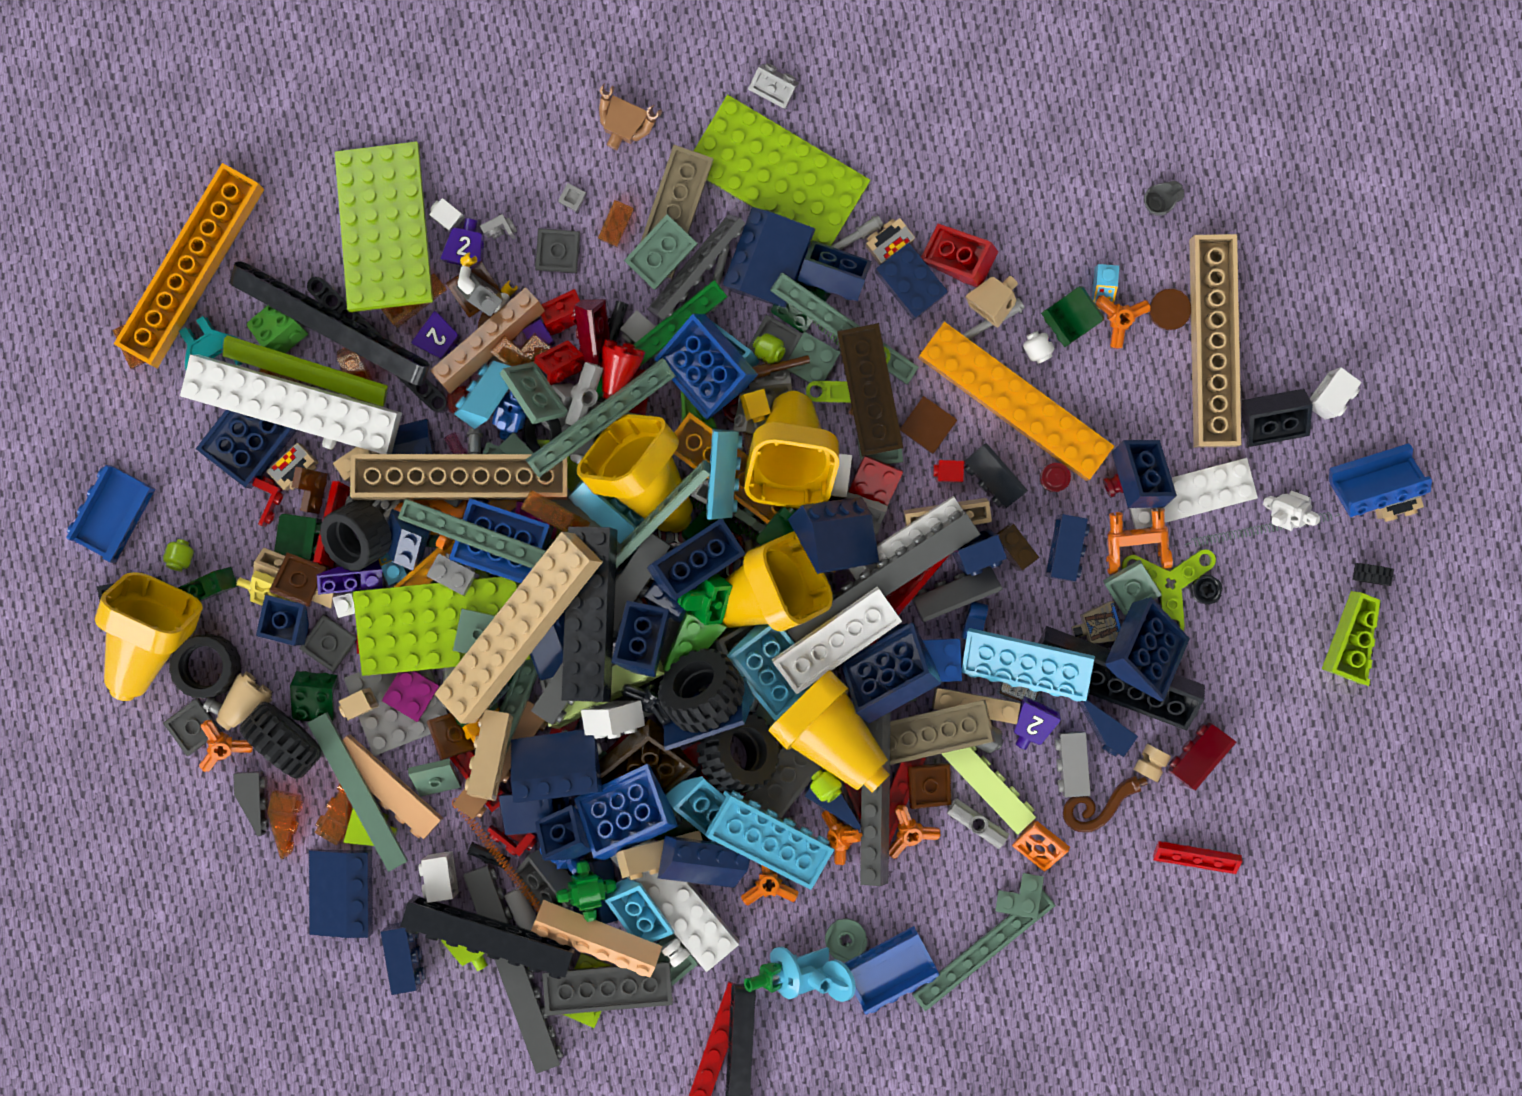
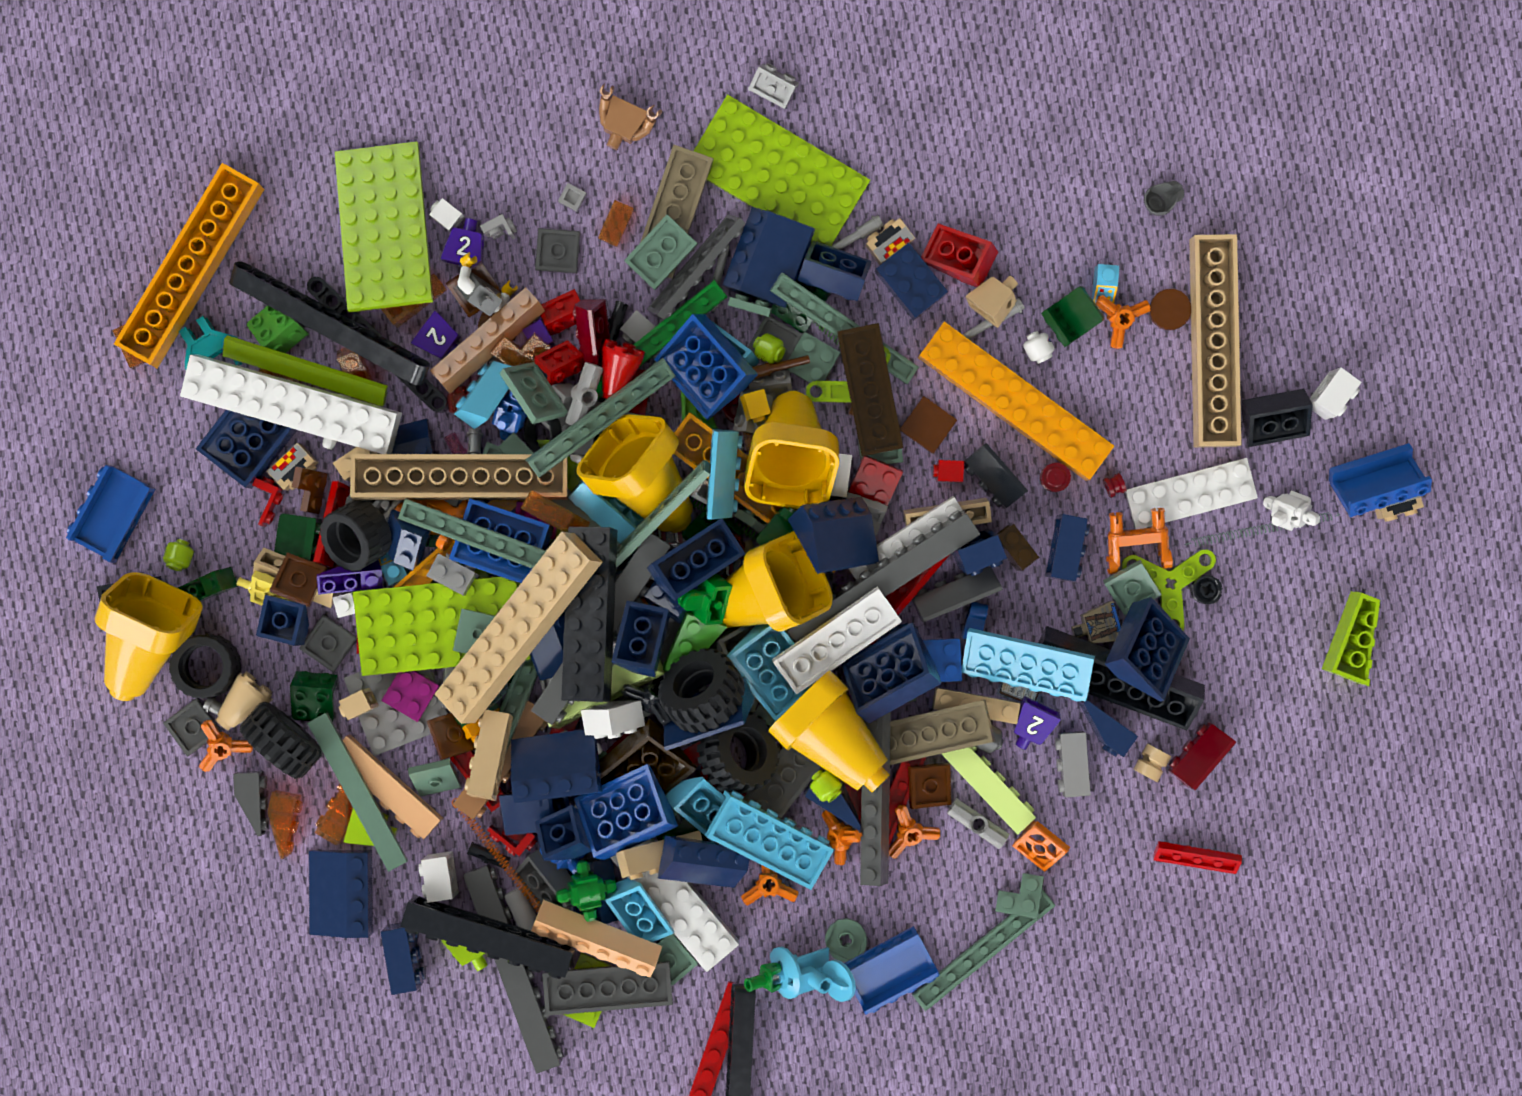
white wheel [661,937,690,967] -> none
reddish brown plant [1062,776,1148,833] -> none
dark blue brick [1112,440,1177,508] -> none
black tyre [1352,563,1394,586] -> none
none -> sand green plate [728,294,772,317]

